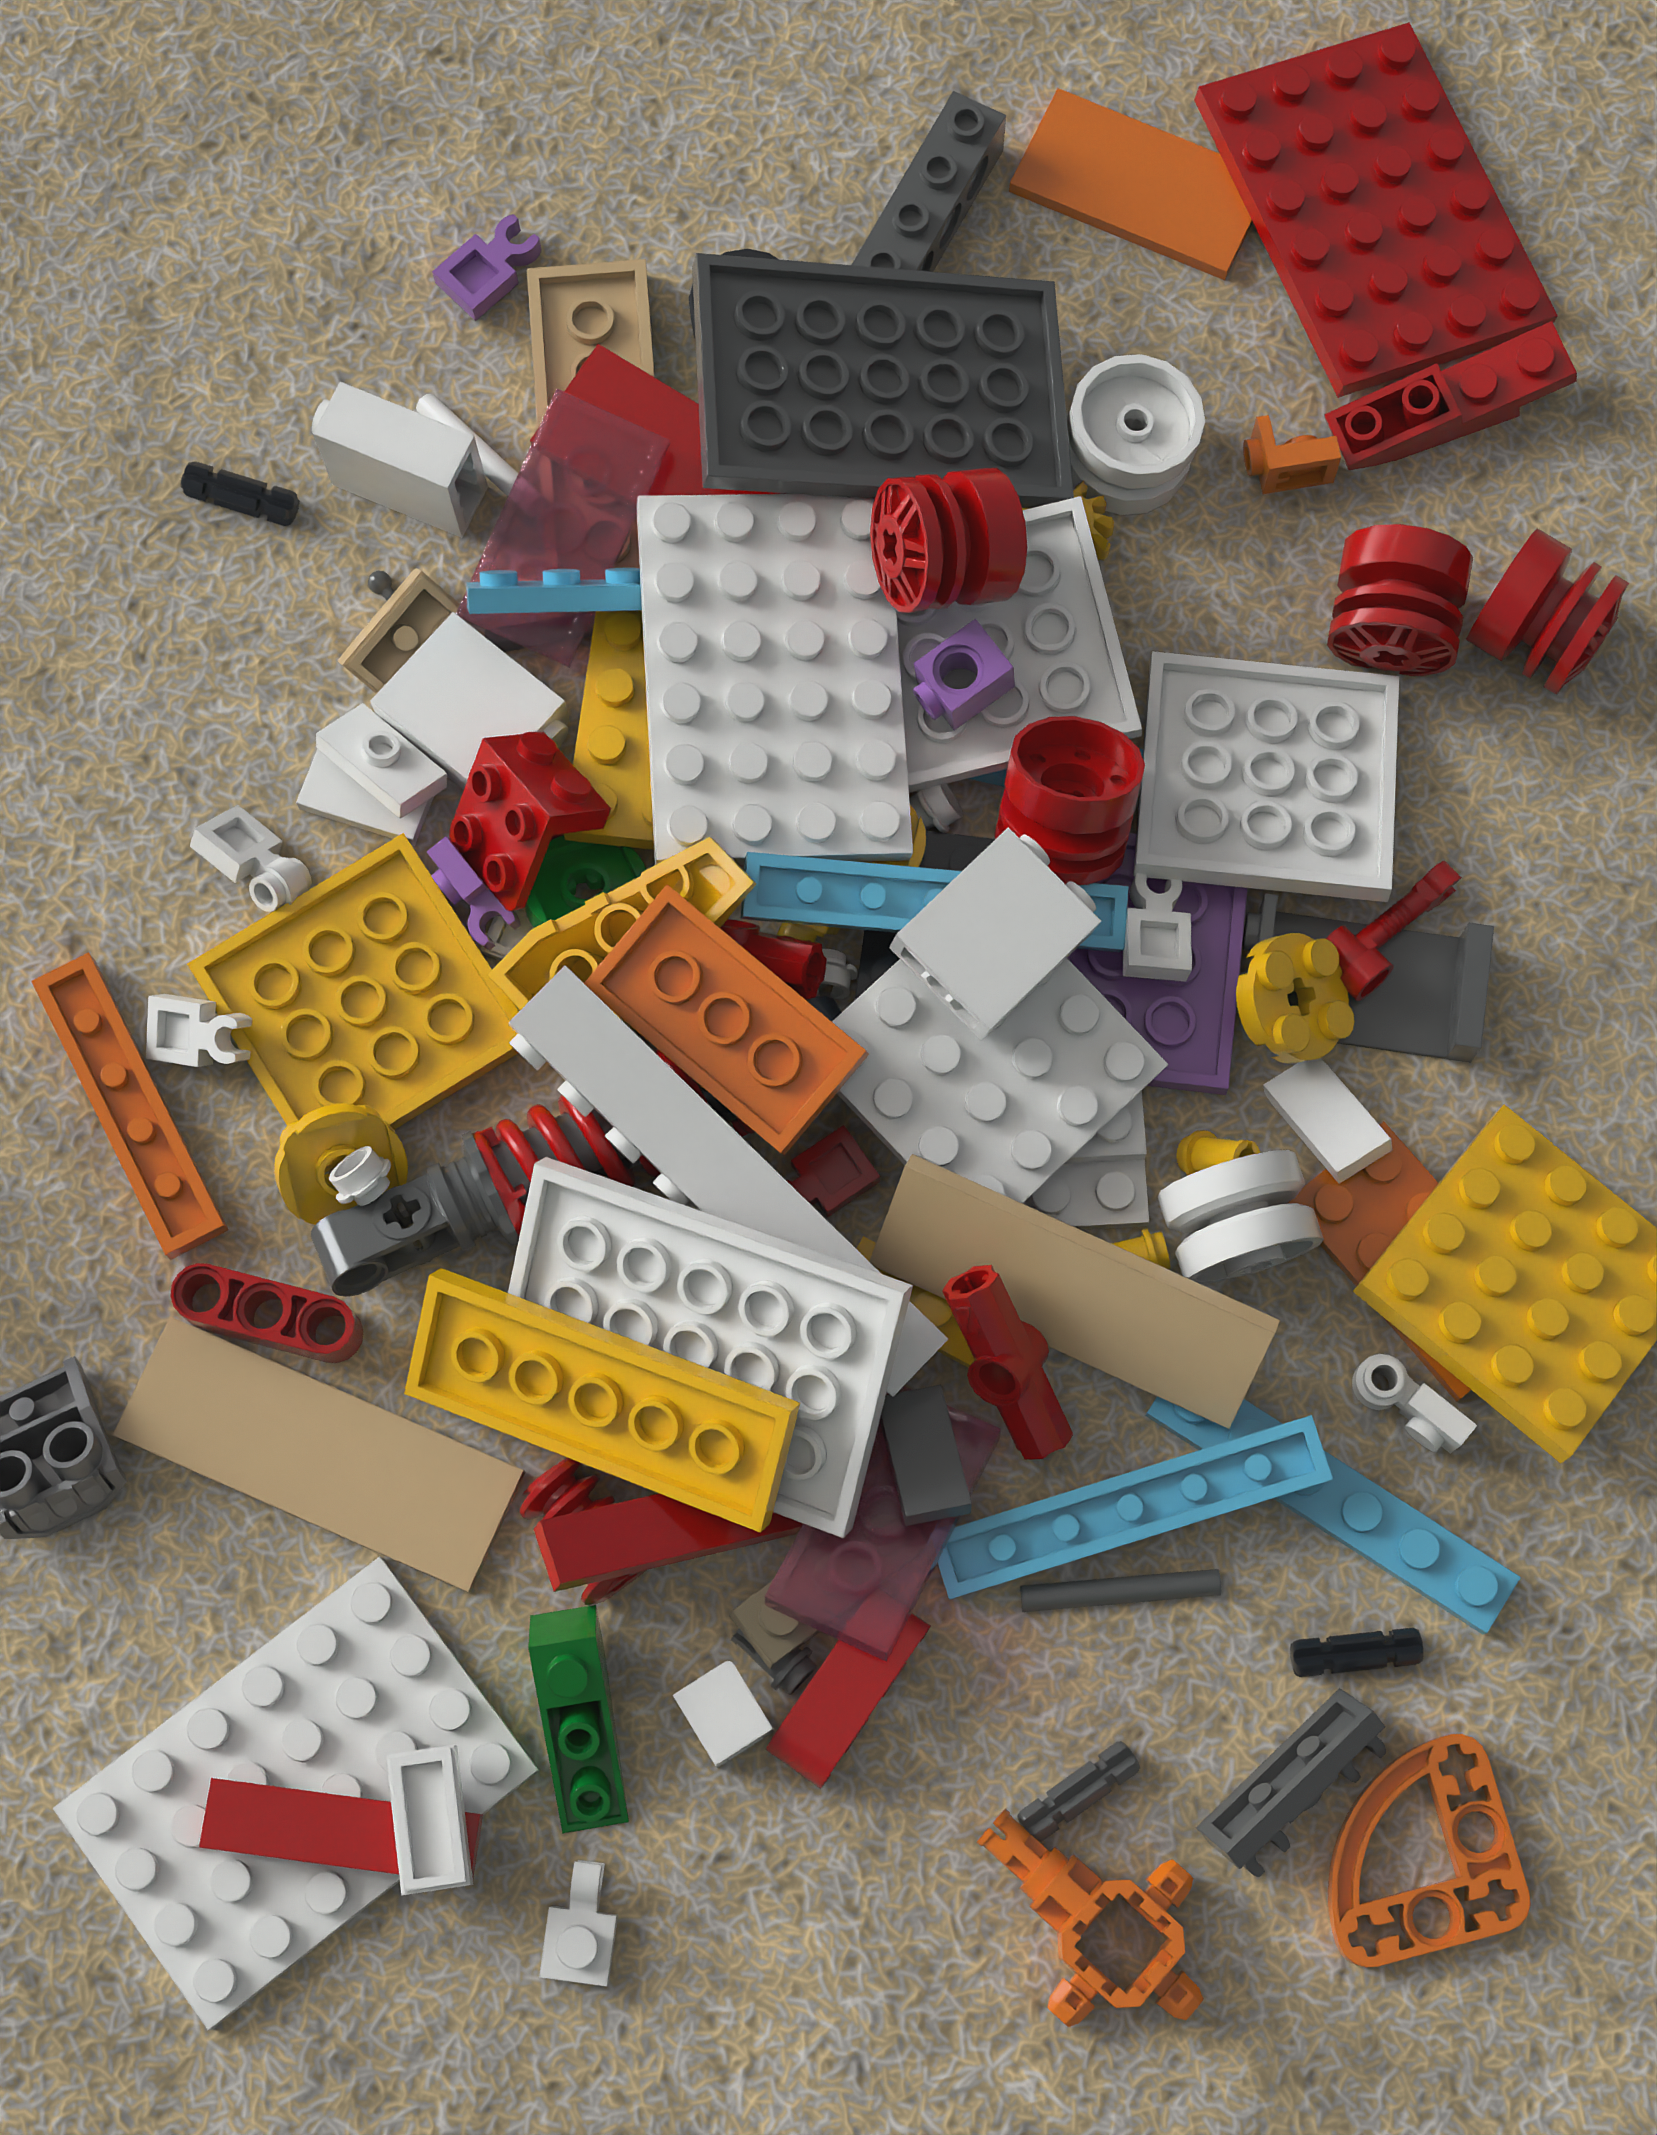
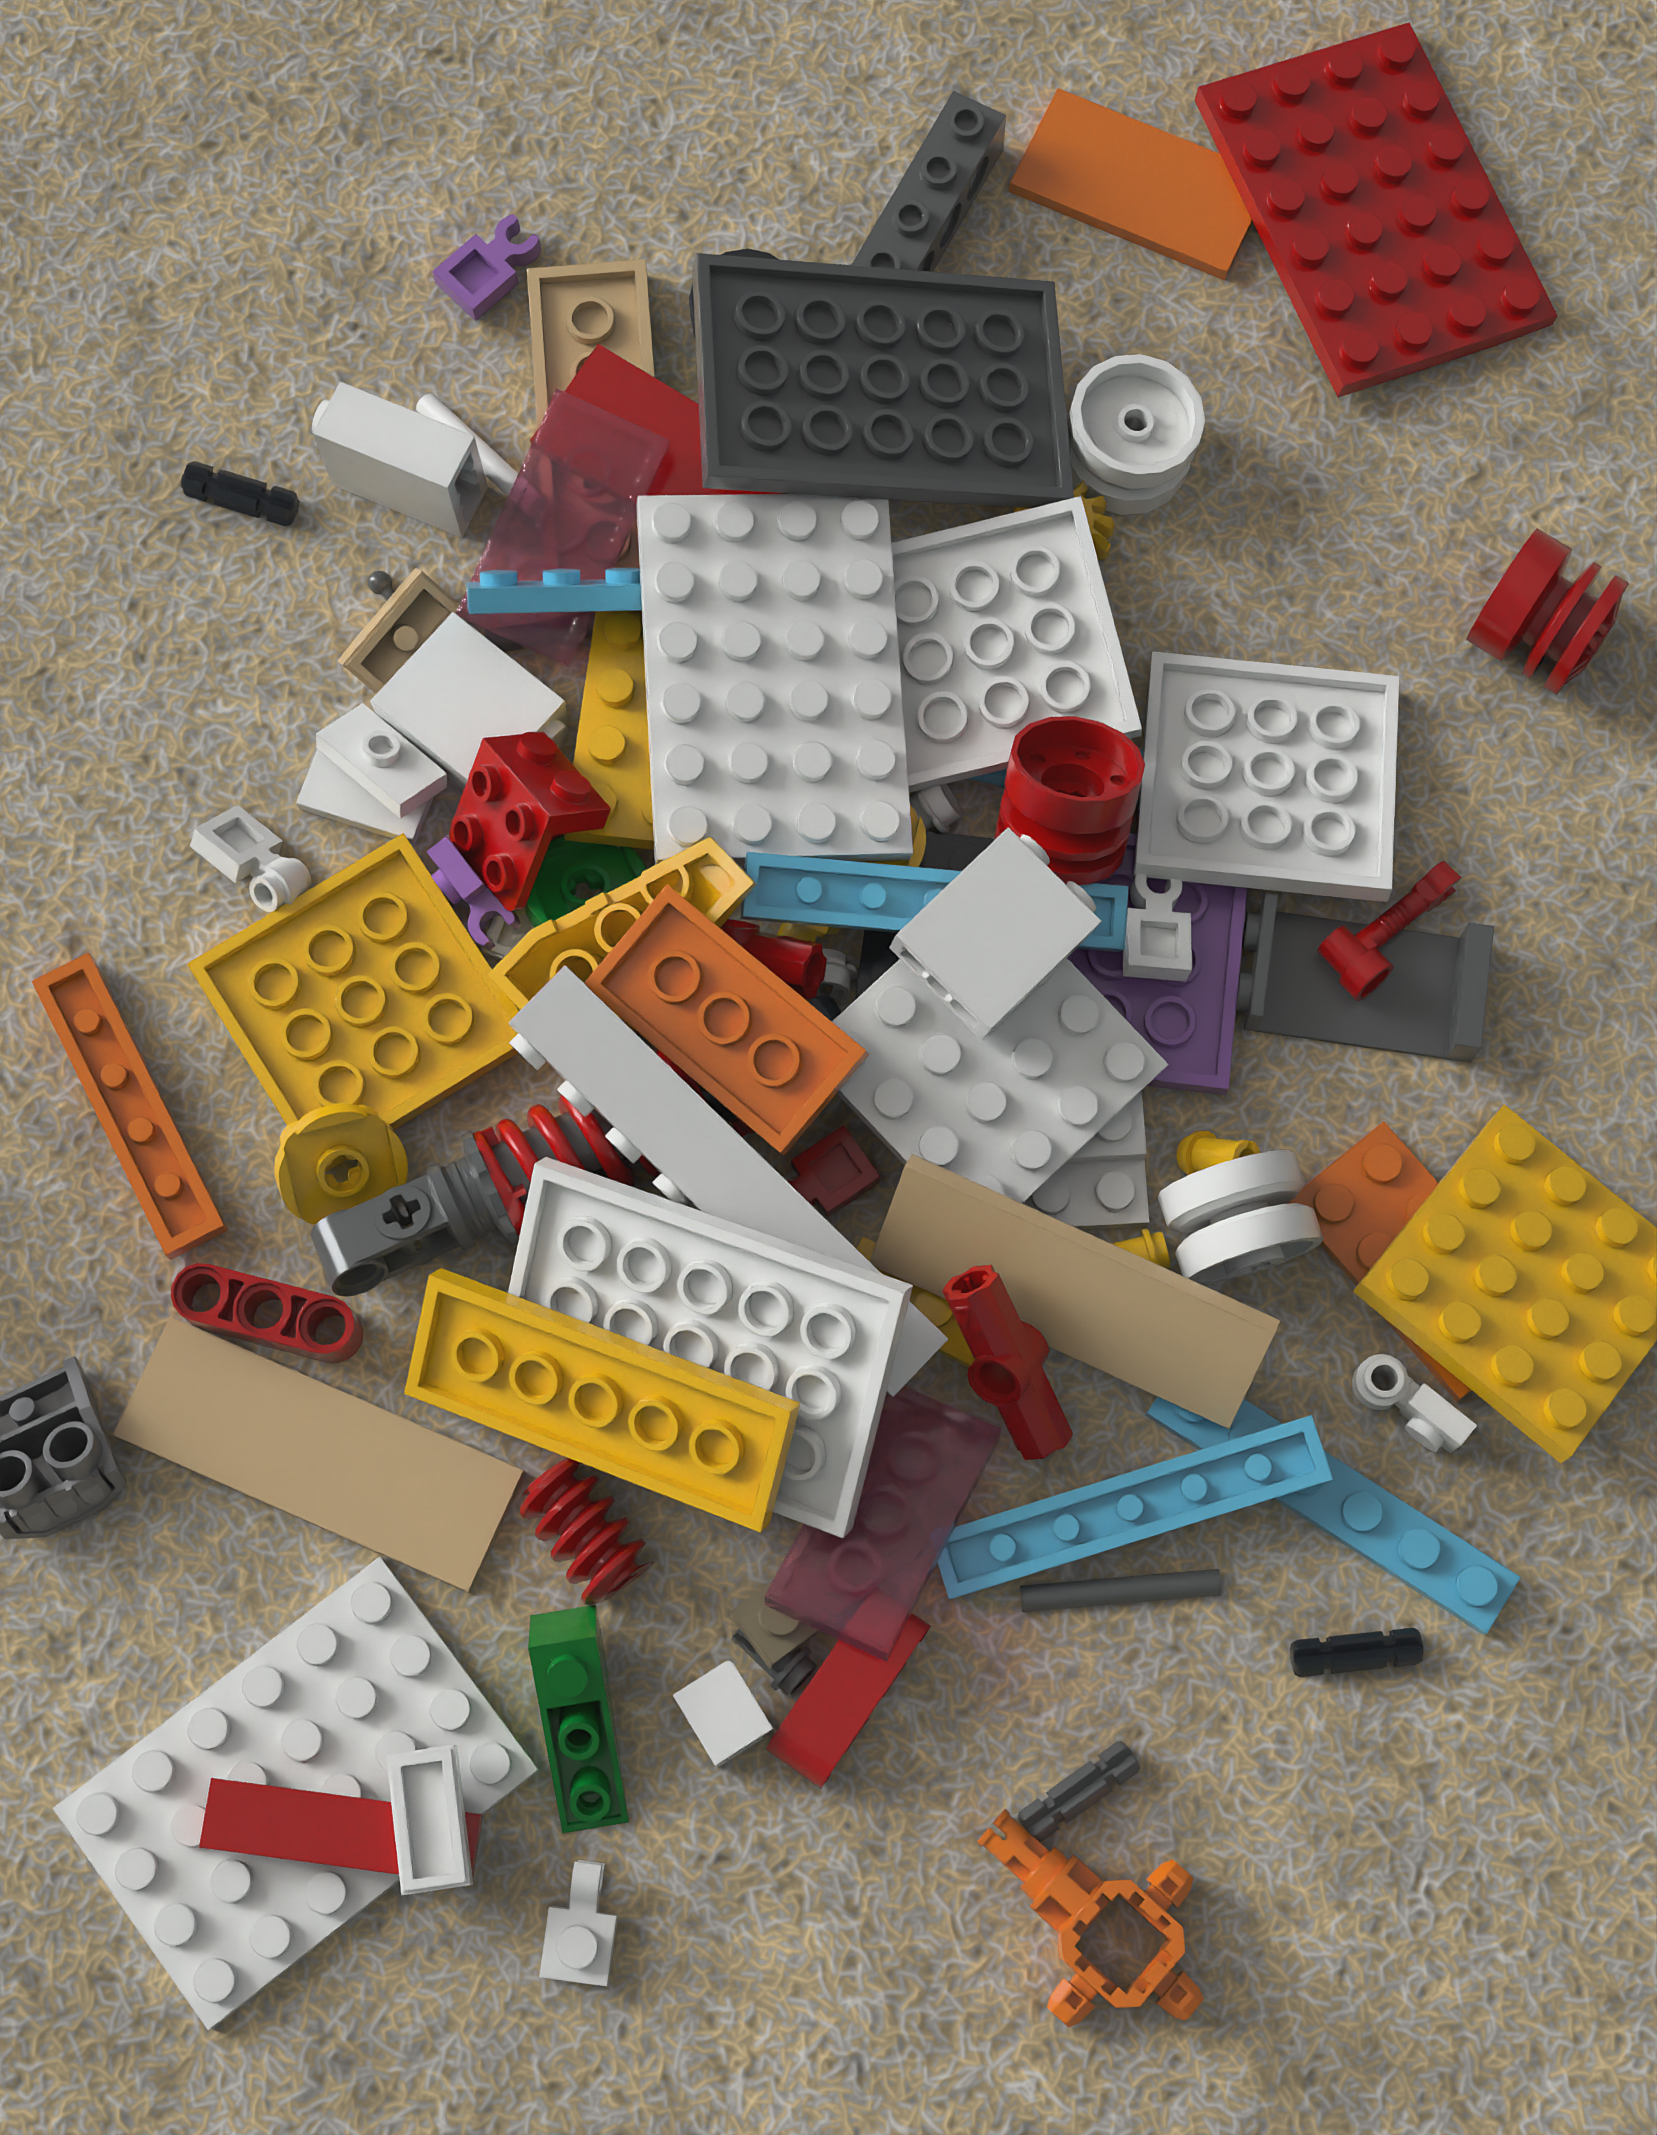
white plate [146,994,252,1067] -> none
white plate [329,1146,391,1206] -> none
red tile [534,1493,803,1592] -> none
red wheel [870,468,1027,613] -> none
dark grey tile [880,1384,972,1526] -> none
medium lavender brick [912,618,1015,731] -> none
dark grey plate [1196,1688,1386,1877] -> none
yellow plate [1236,933,1355,1064] -> none
orange bracket [1243,415,1341,494] -> none
white tile [1263,1058,1392,1184] -> none
red slope [1324,321,1577,470] -> none
red wheel [1327,524,1473,676] -> none
orange beam [1328,1734,1531,1967] -> none

